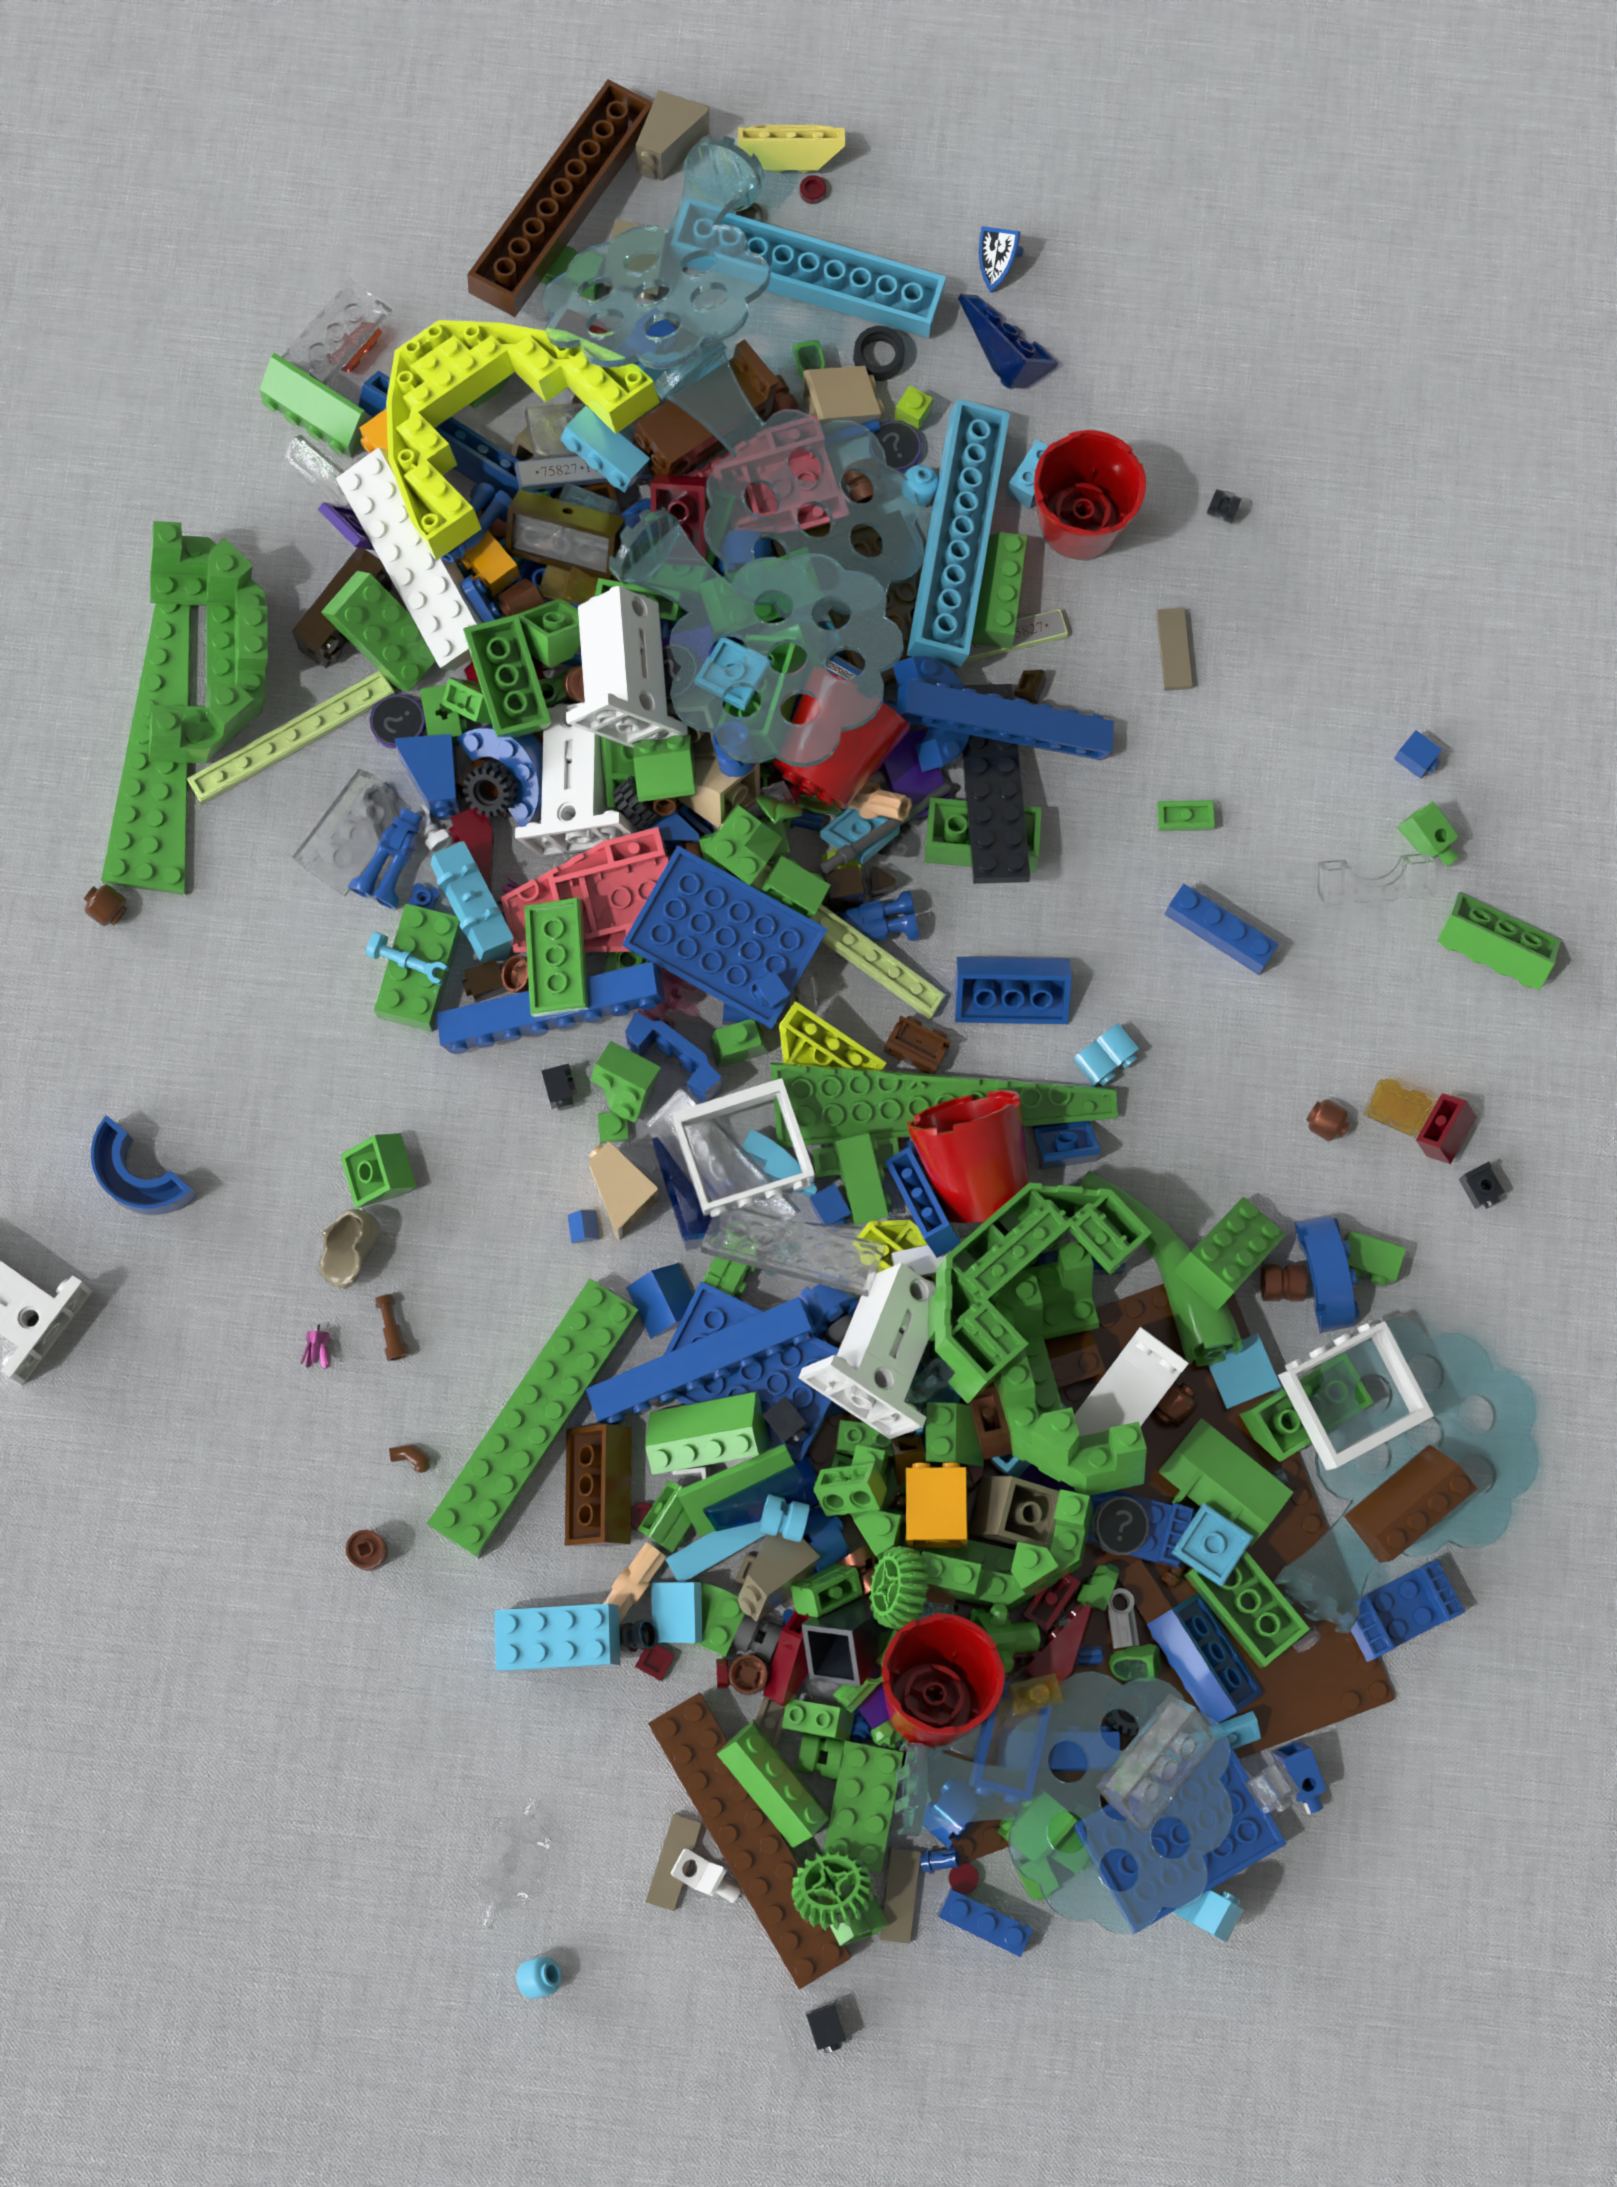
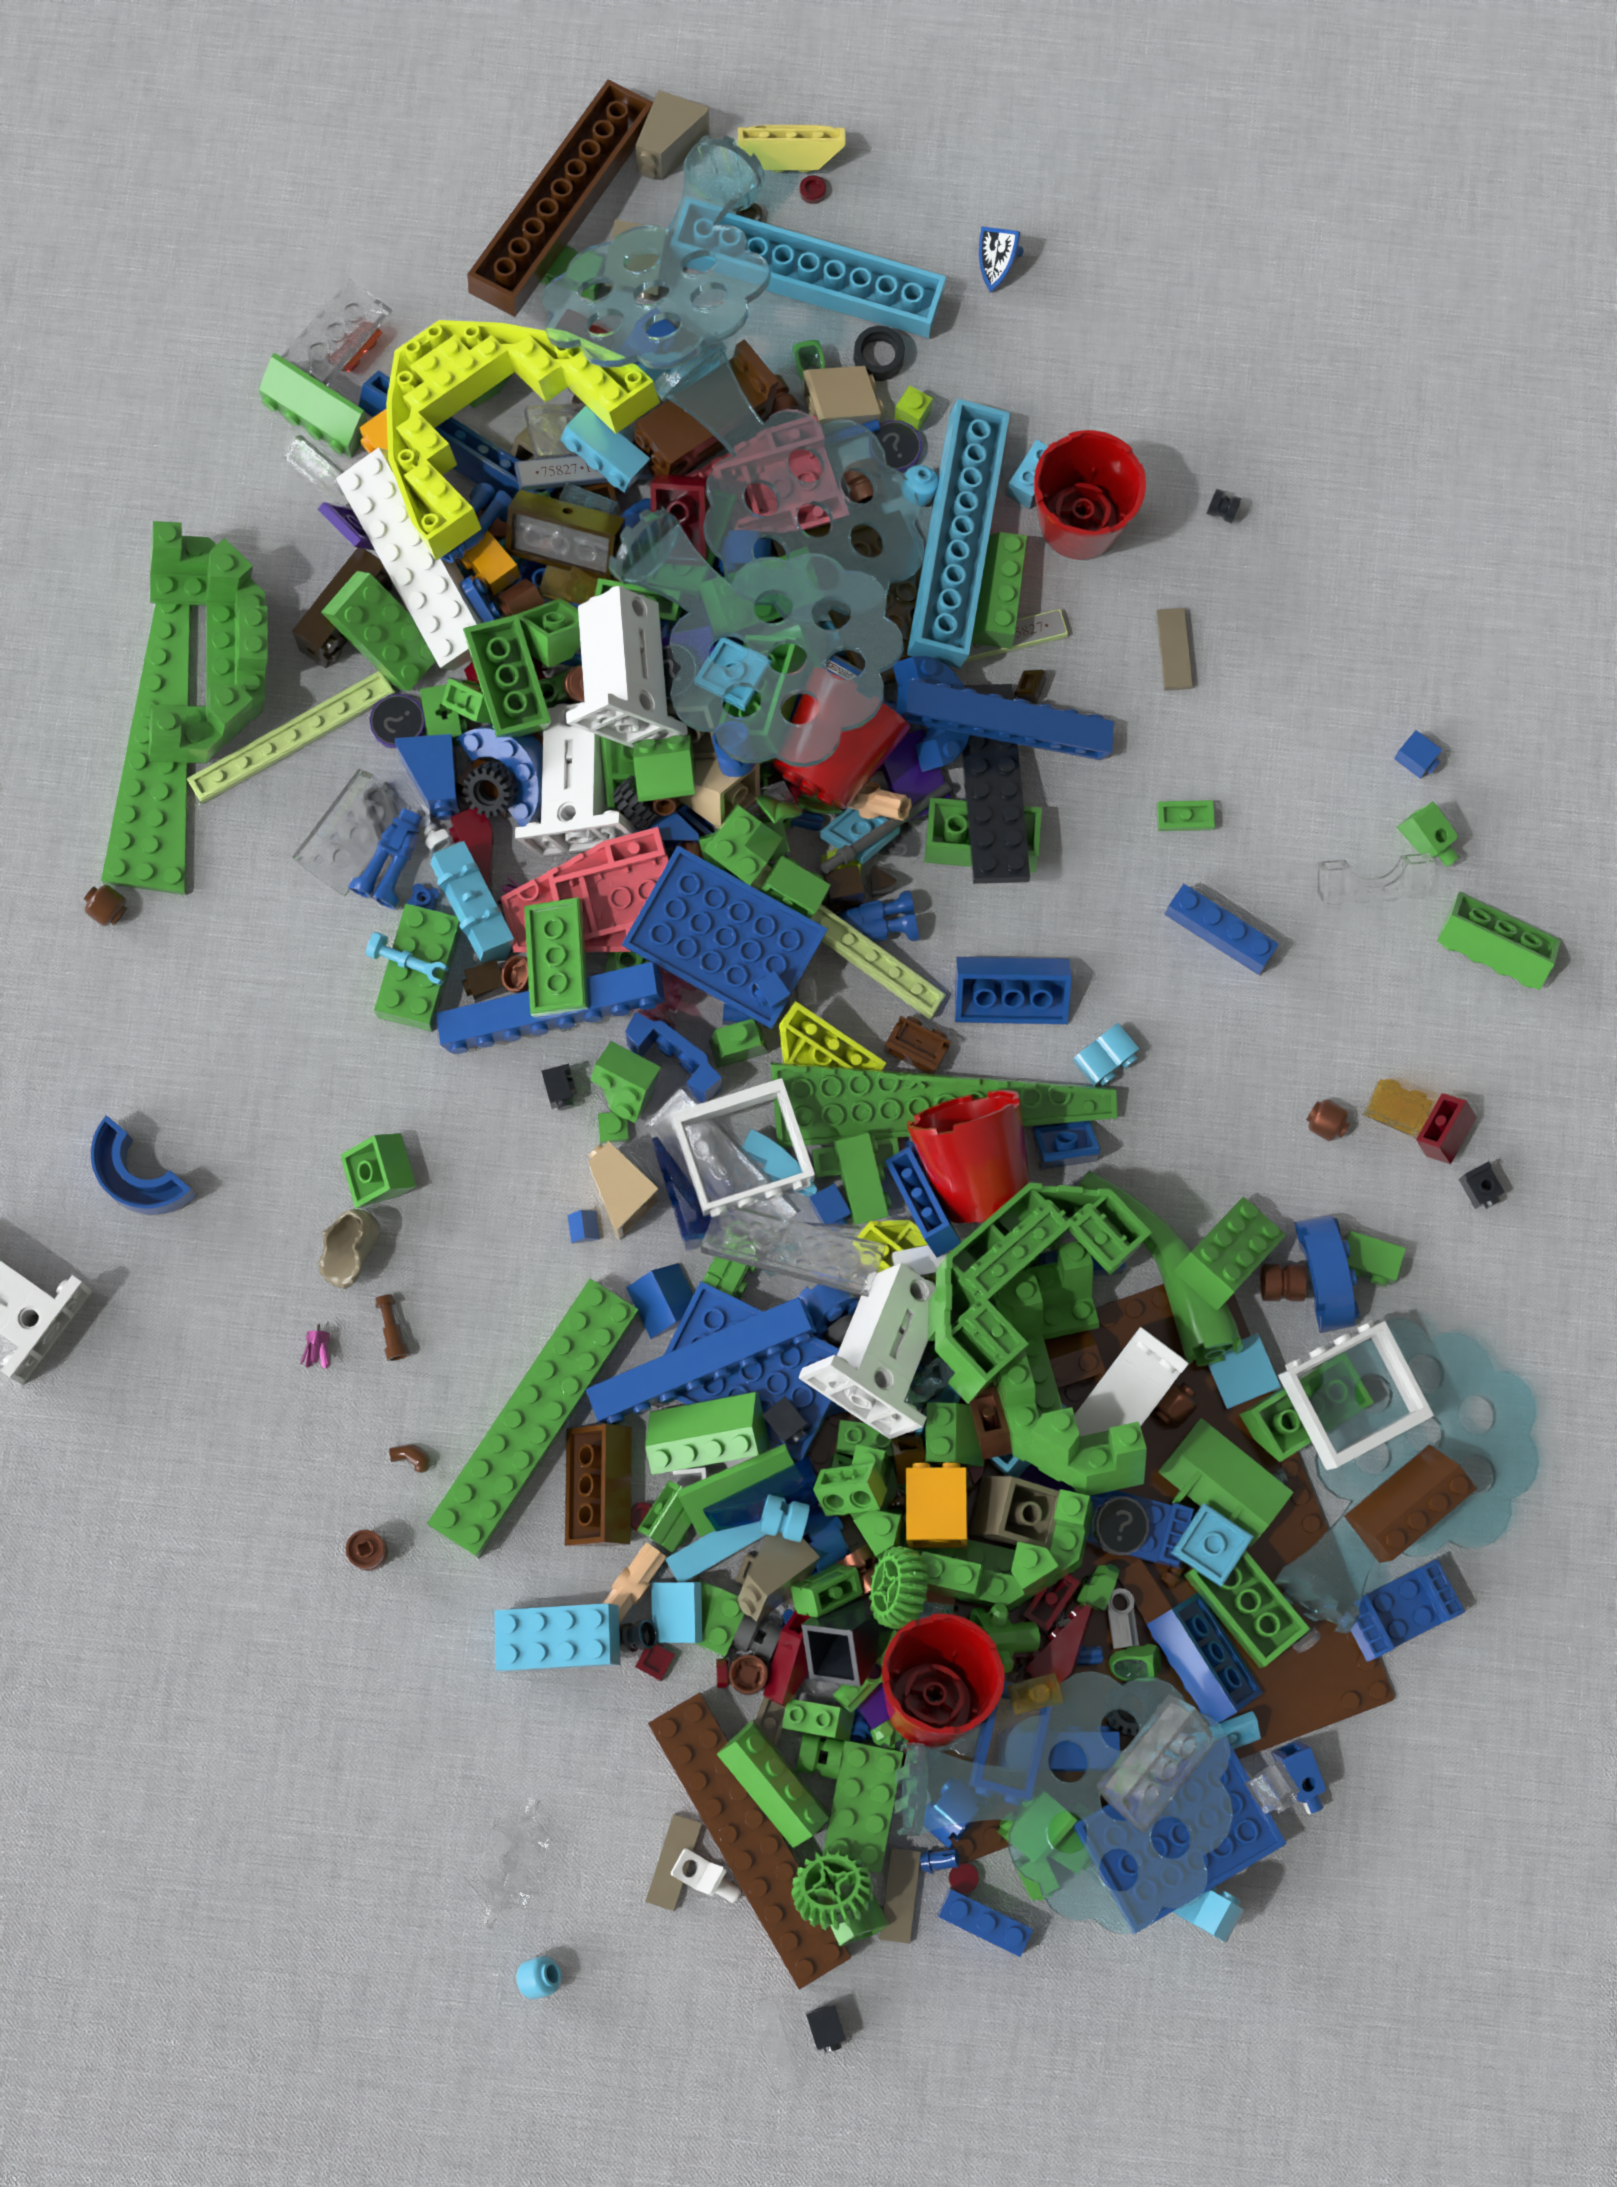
clear blue wedge [958,294,1059,389] -> none

